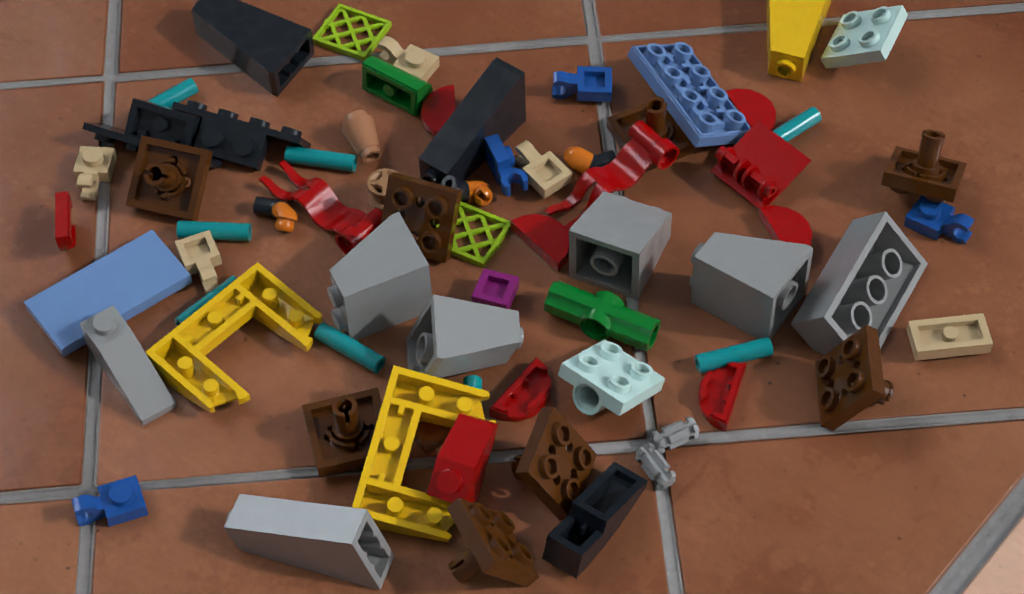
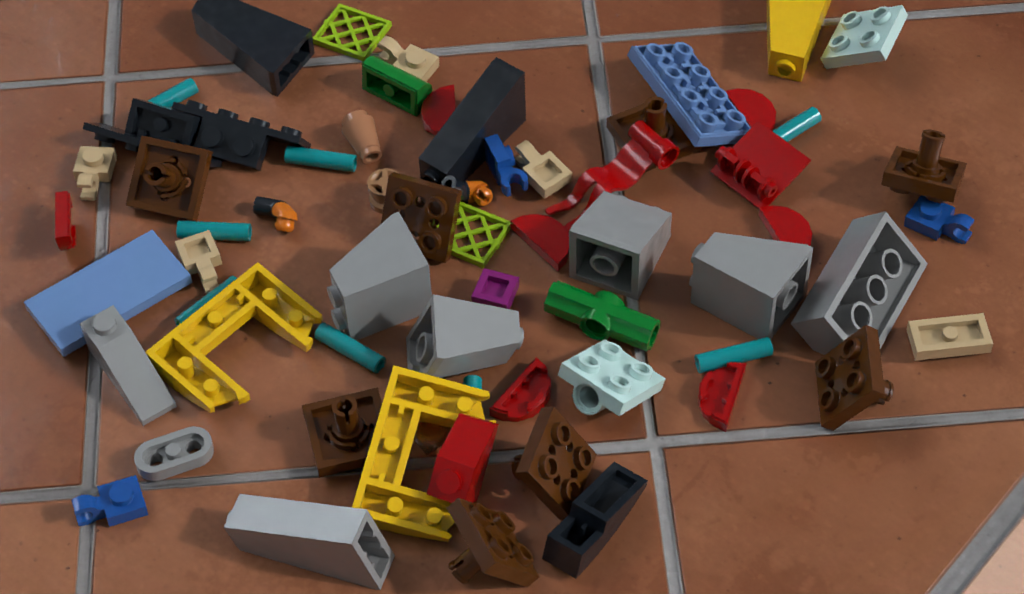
red flag [258,160,383,255] -> none
blue plate [552,66,612,102] -> none
orange arm [564,146,616,174] -> none
light grey piece [635,443,676,490] -> none
light grey piece [651,416,700,453] -> none
none -> light grey plate [134,426,214,481]

